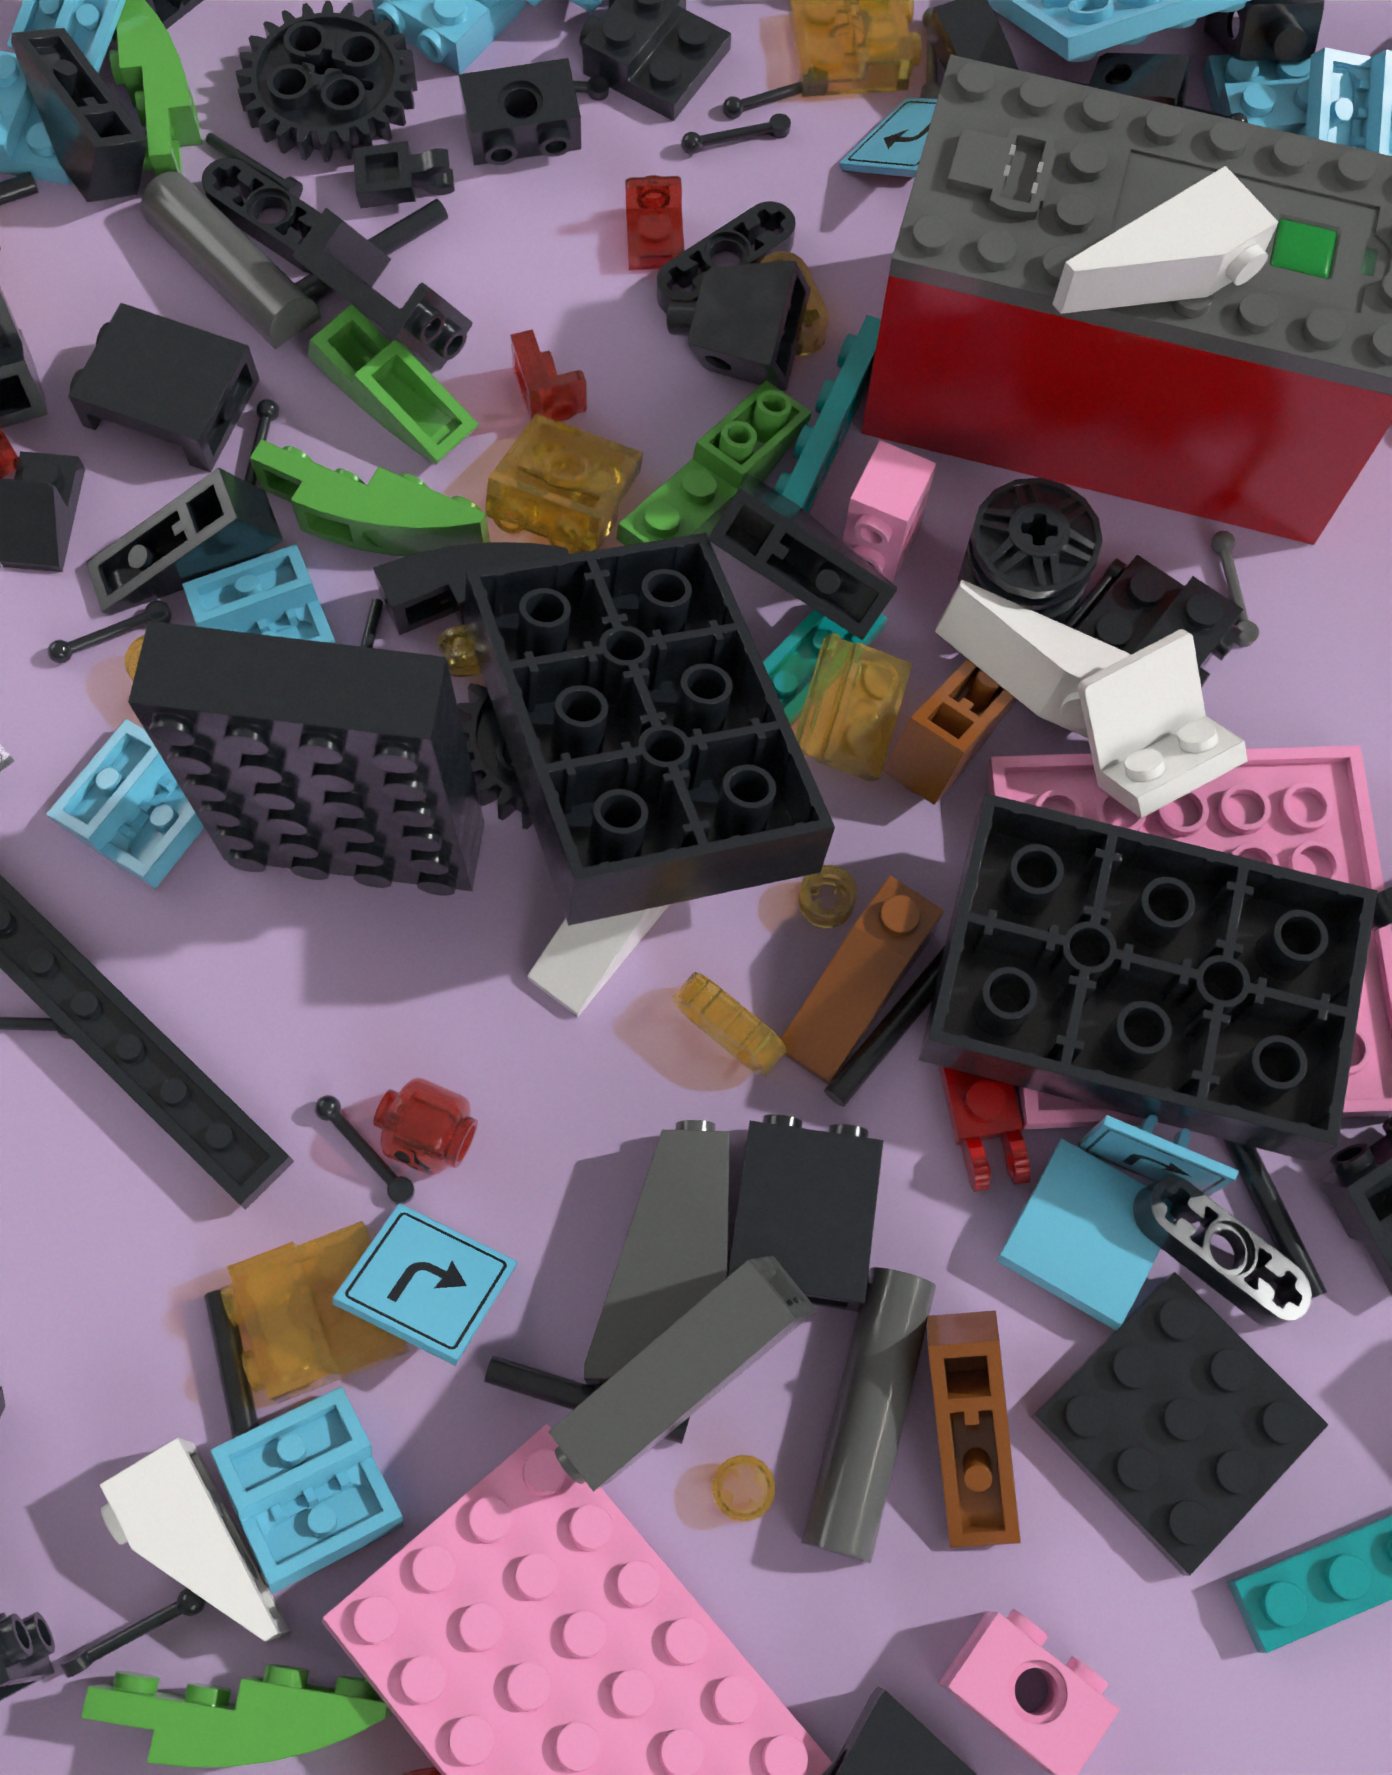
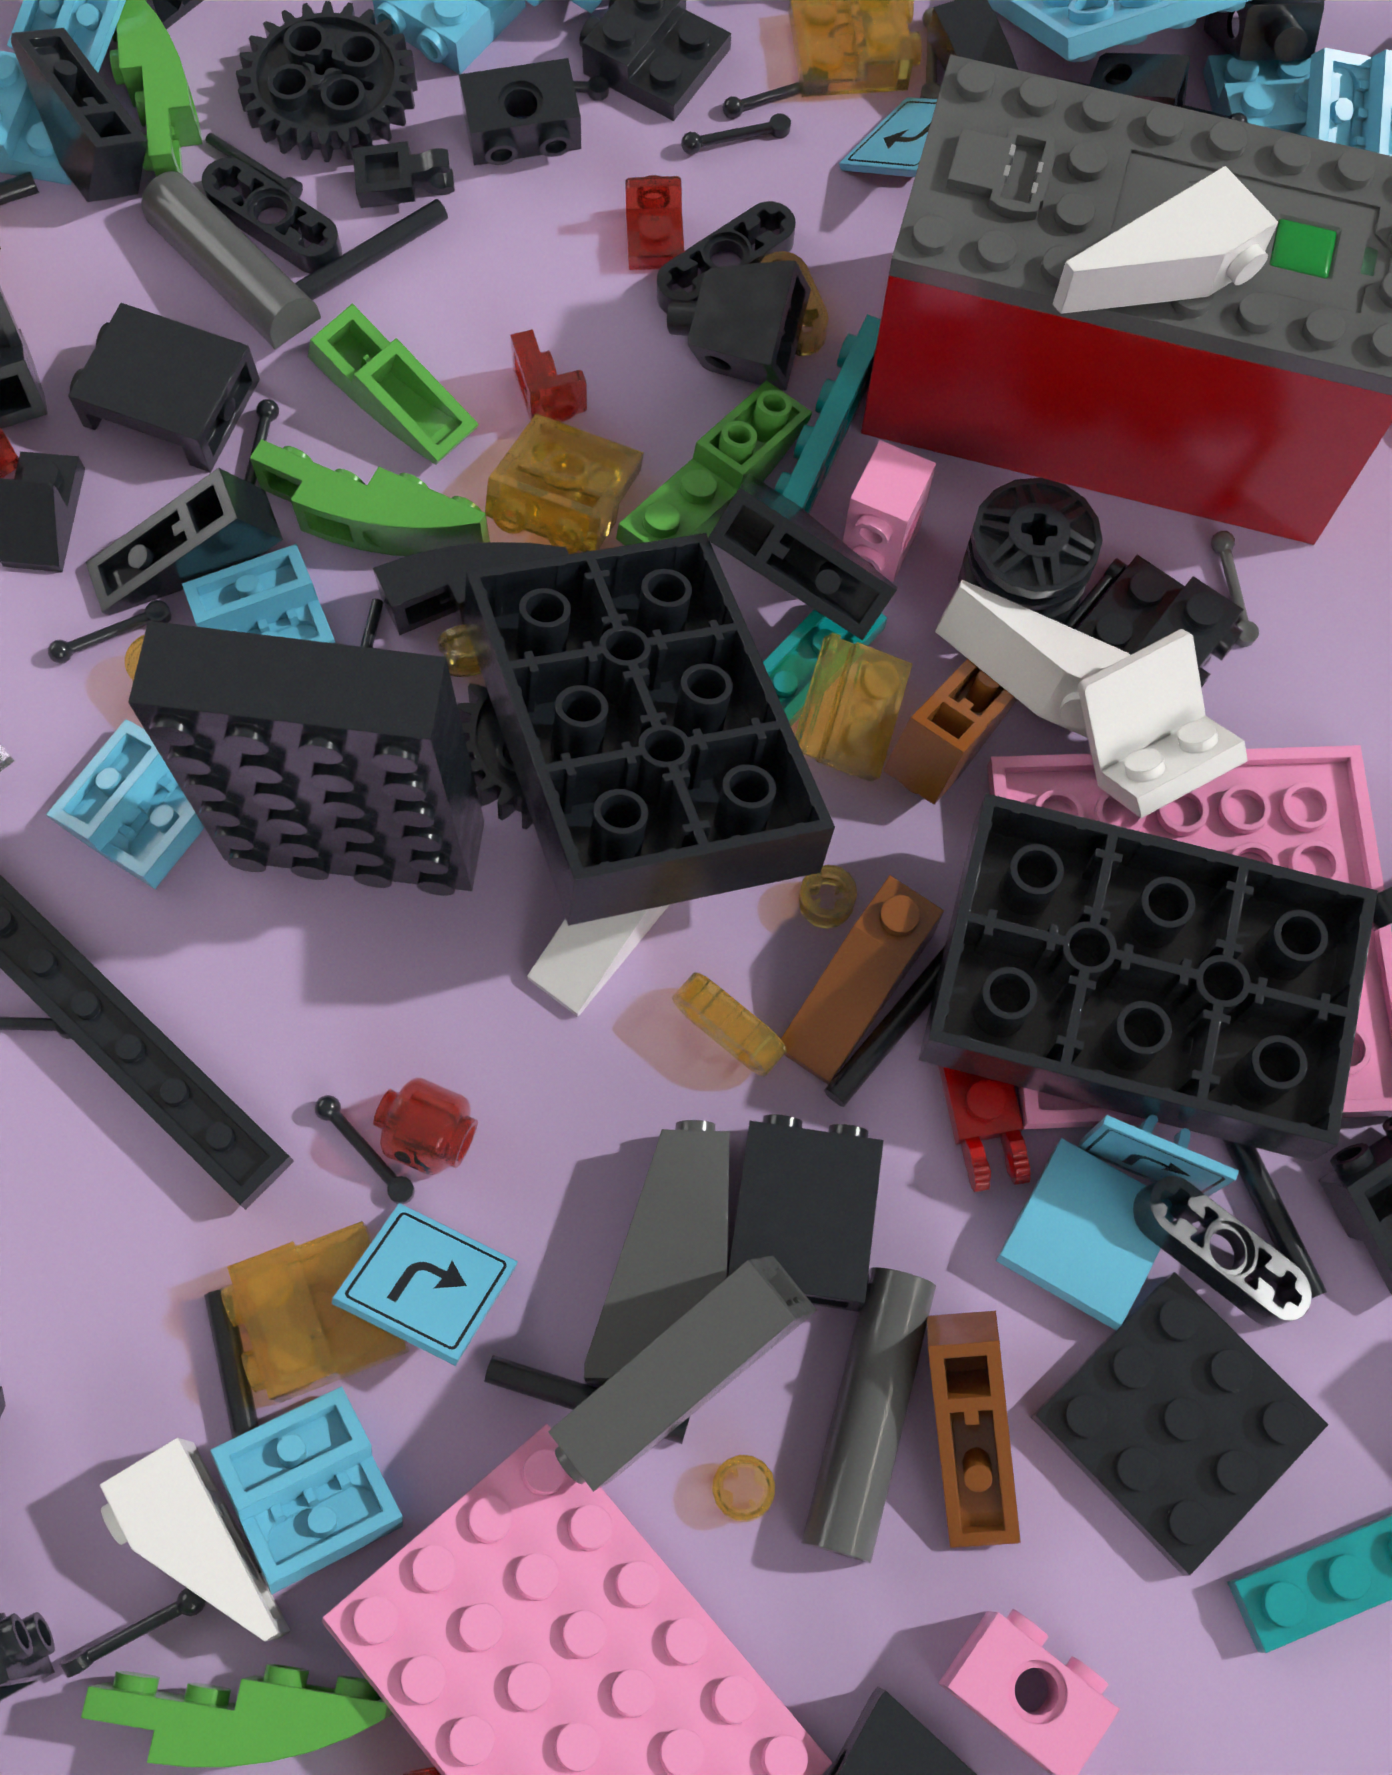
black panel [292,208,473,370] -> none

